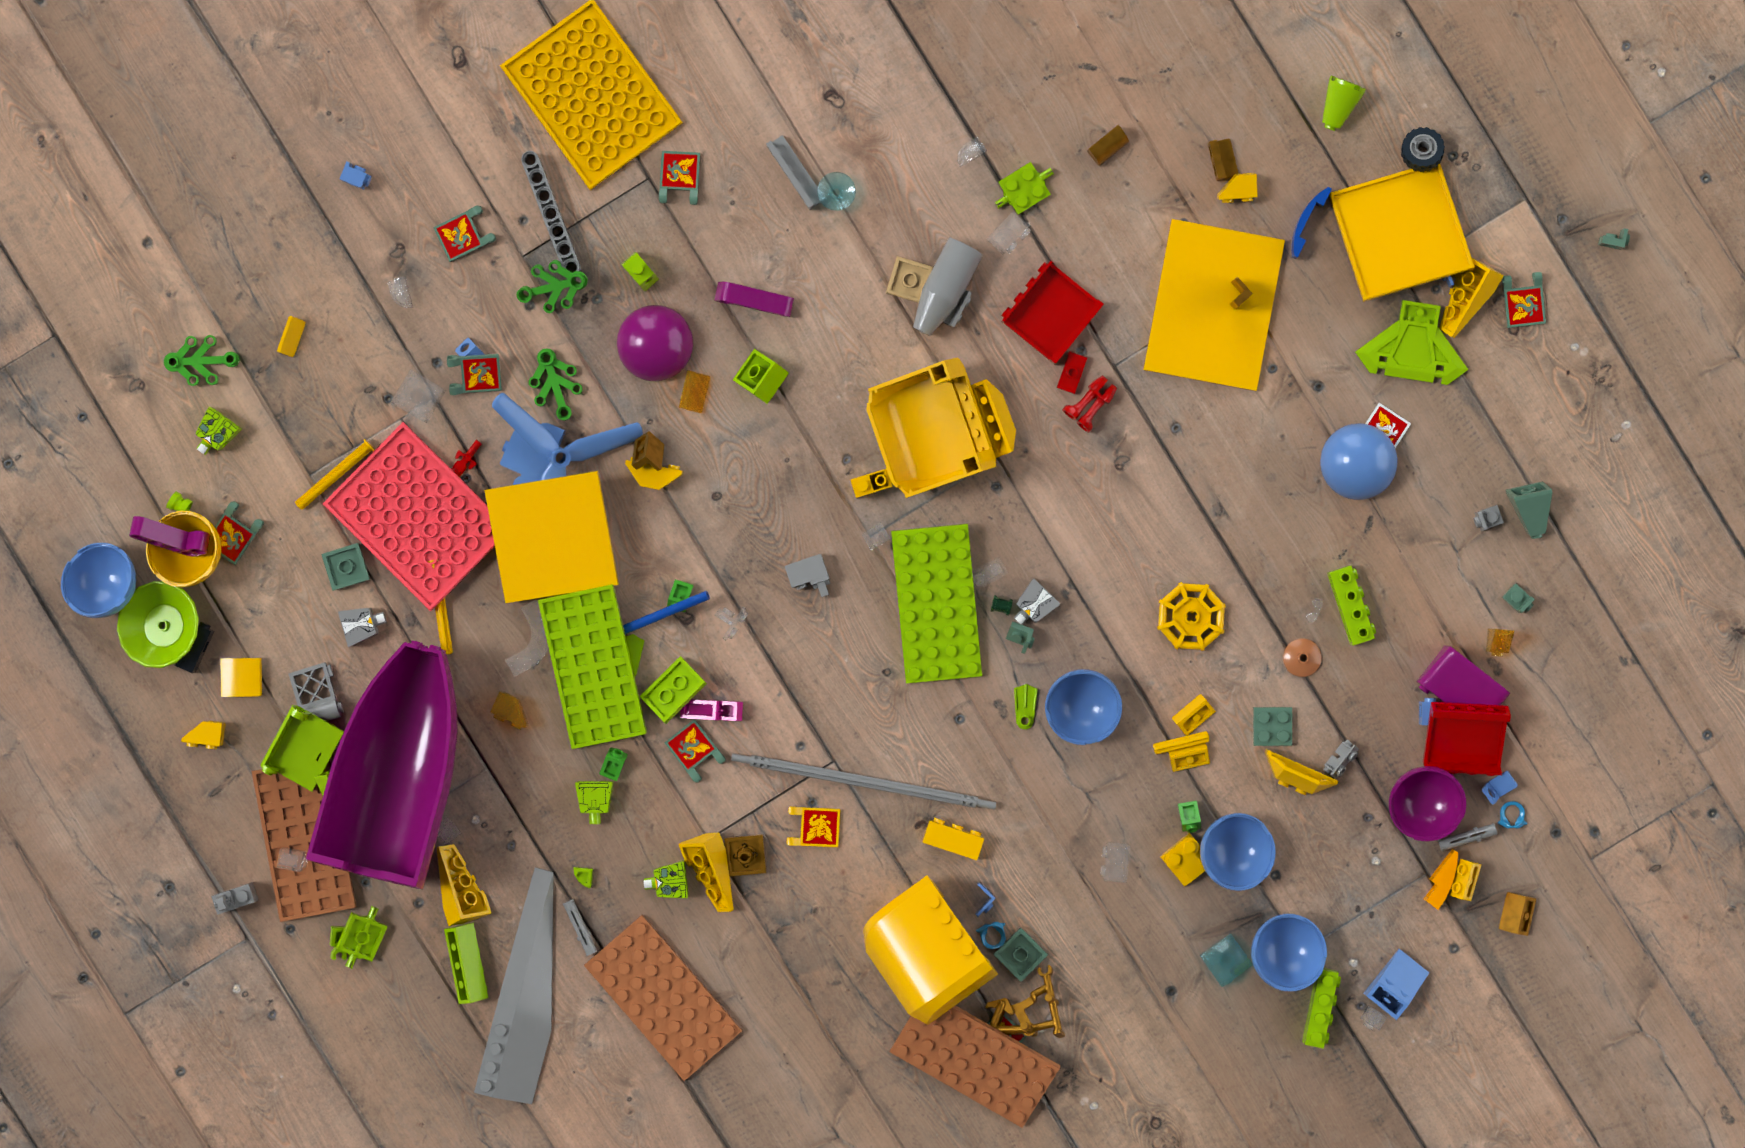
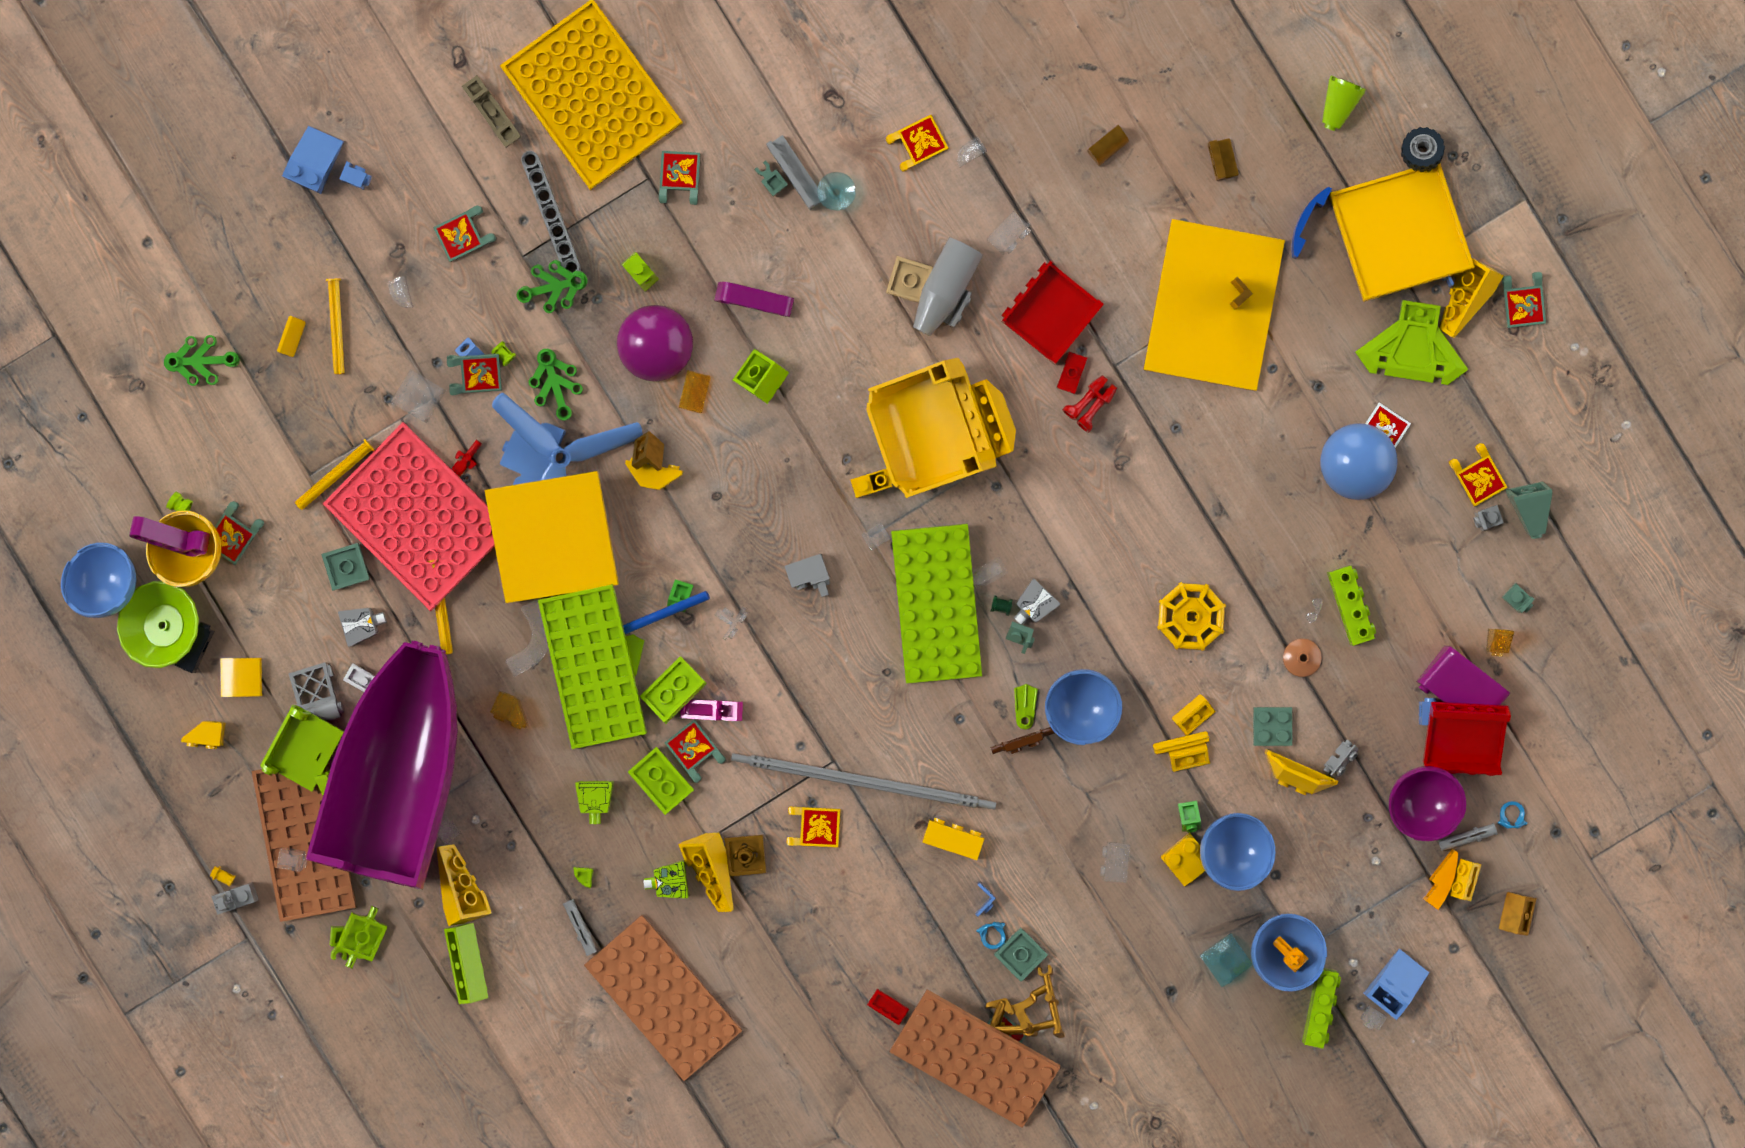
lime torso [196,407,242,455] -> none
light grey wedge [474,867,554,1104] -> none
bright green bracket [599,747,628,781] -> none
yellow slope [863,875,998,1025] -> none
lime plate [994,162,1054,215] -> none
yellow slope [1217,173,1258,203] -> none
medium blue bracket [1482,771,1518,805] -> none
sand green bracket [1598,228,1630,250] -> none
none -> yellow pin [210,866,236,887]
none -> medium blue slope [282,126,344,194]
none -> yellow axle [326,278,345,375]
none -> white plate [343,663,375,692]
none -> dark tan slope [462,75,521,148]
none -> lime bush [491,341,517,367]
none -> lime plate [628,747,694,815]
none -> sand green plate [754,160,788,197]
none -> red plate [867,988,910,1025]
none -> flag [885,115,948,172]
none -> reddish brown plate [990,727,1055,754]
none -> light orange axle [1273,936,1309,973]
none -> flag [1449,443,1508,507]

